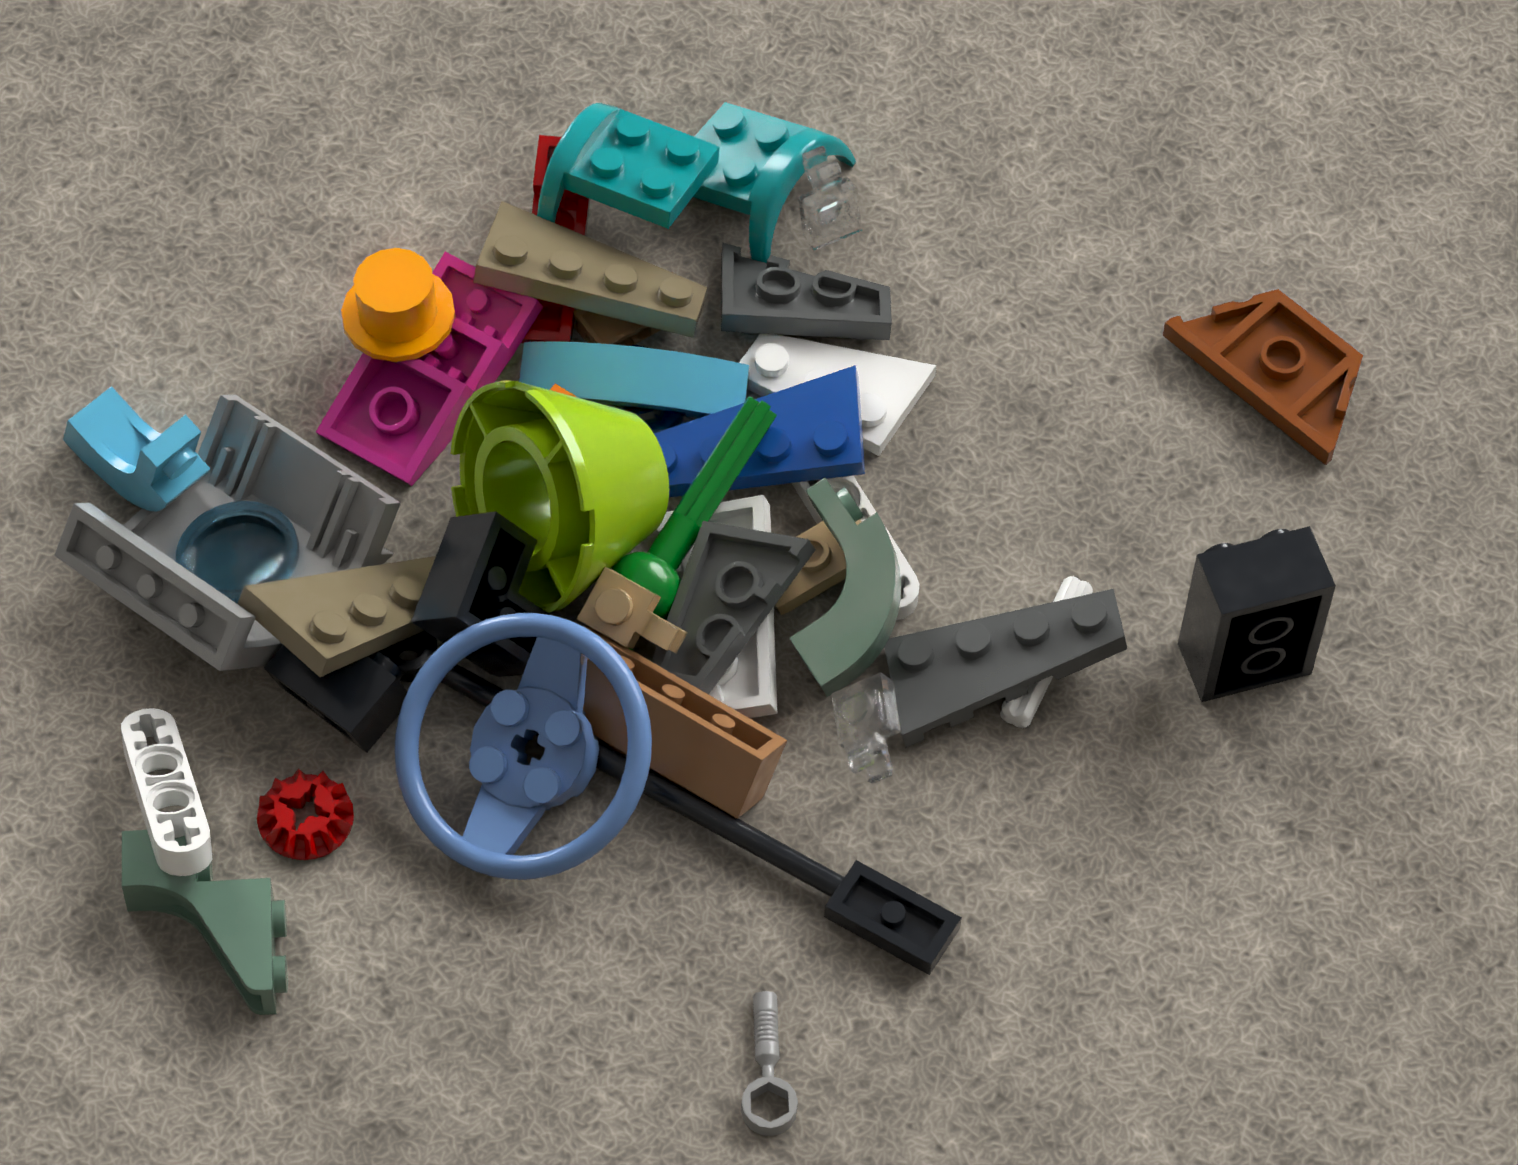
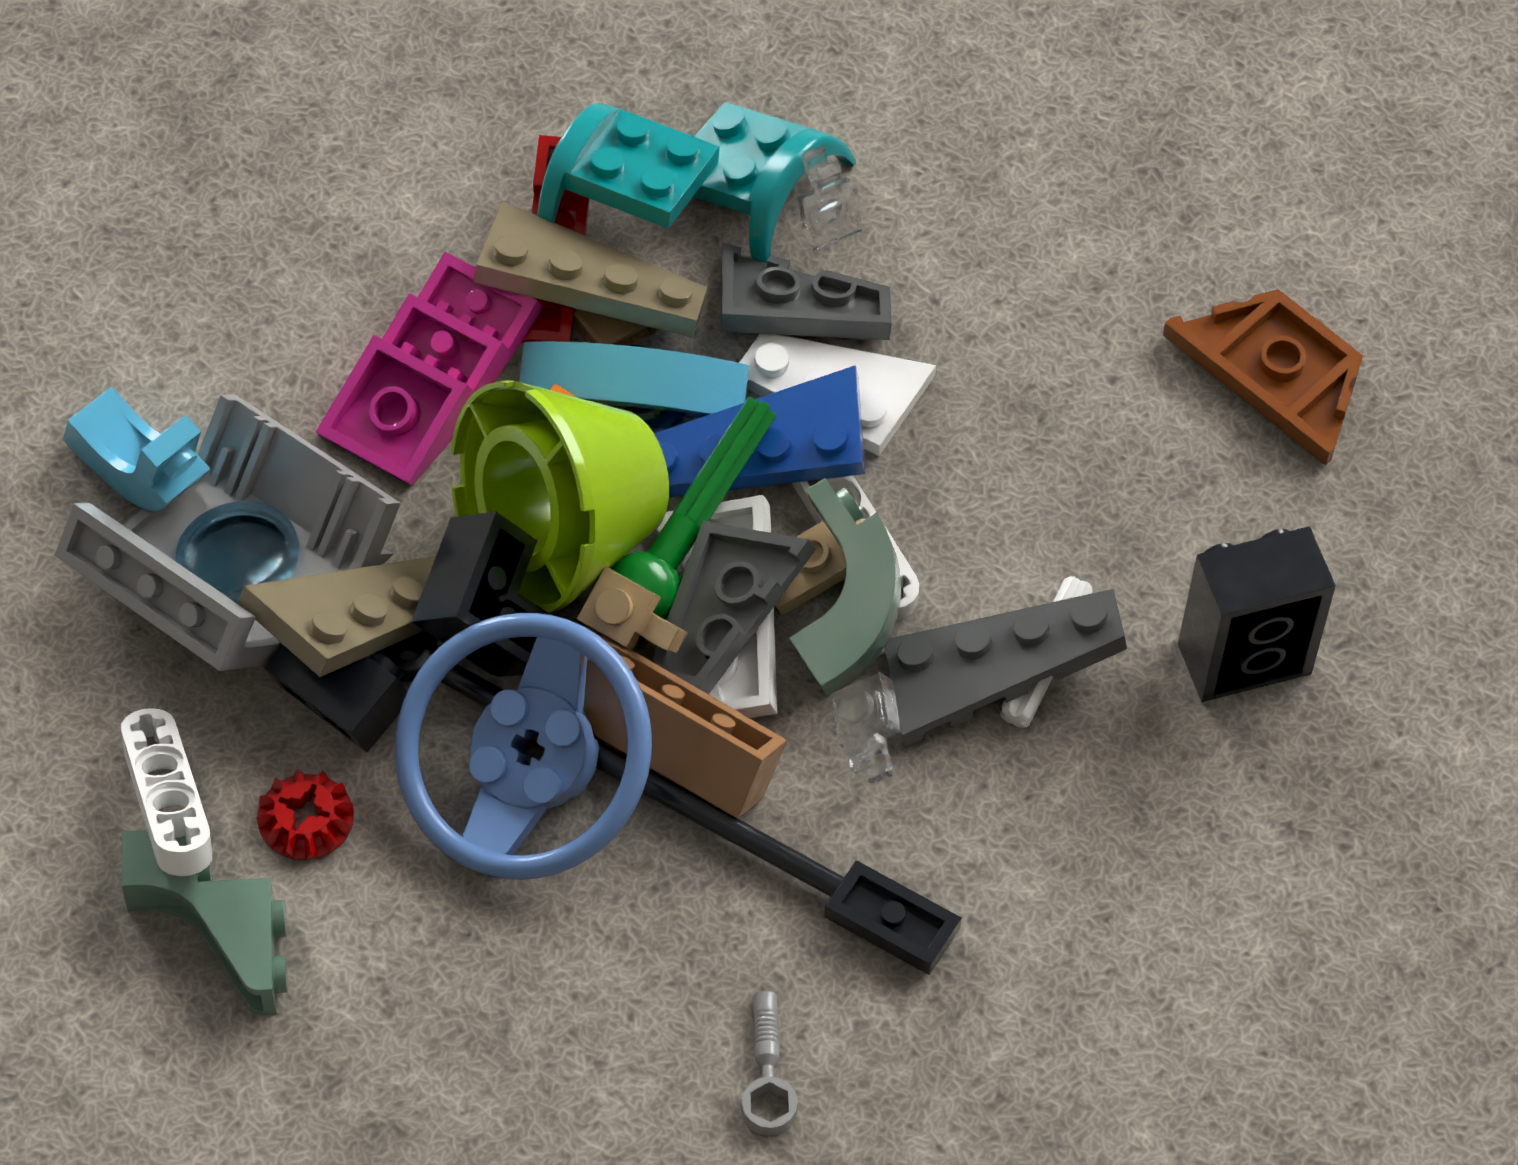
light orange piece [341,248,455,362] -> none

